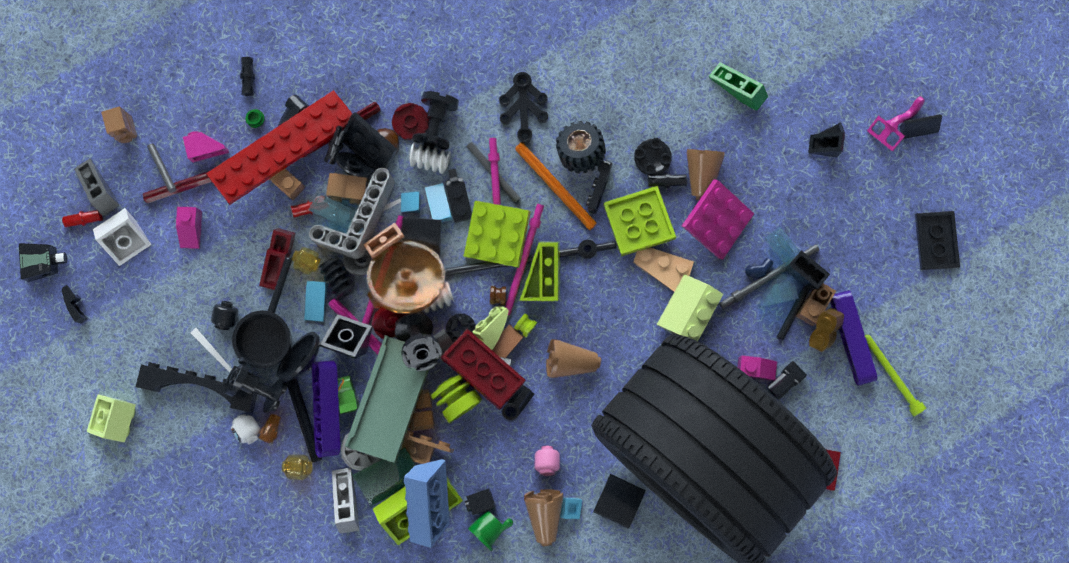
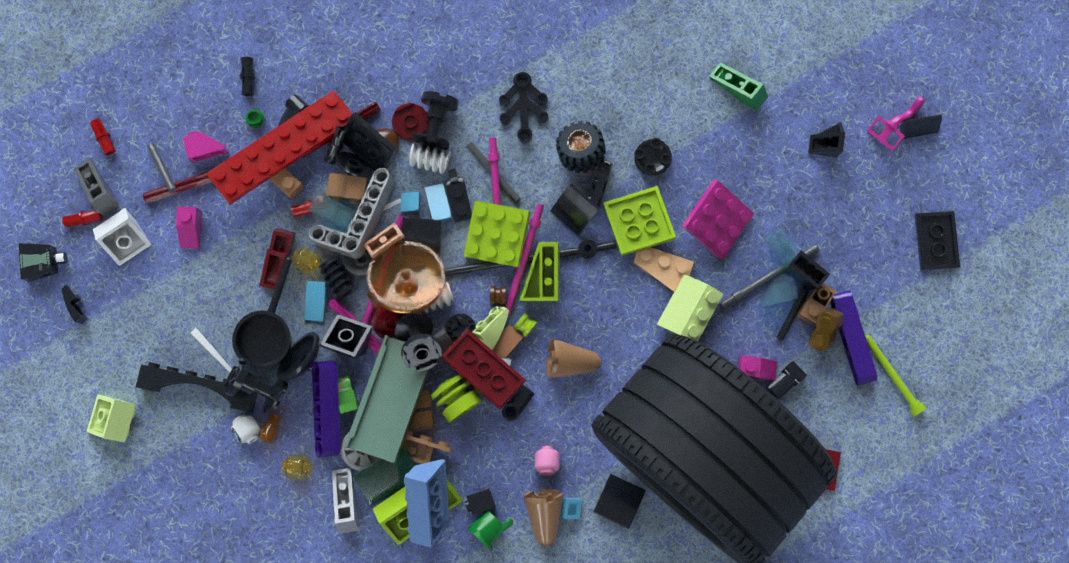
medium nougat piece [101,106,137,143] -> none
black head [211,301,238,330] -> none
black axle [286,378,322,463] -> none
orange axle [515,142,597,230] -> none
black pin [648,173,687,188] -> none
medium nougat cone [686,149,725,200] -> none
dark blue arm [745,258,774,278] -> none
none -> red axle [90,118,116,156]
none -> black slope [550,183,600,236]

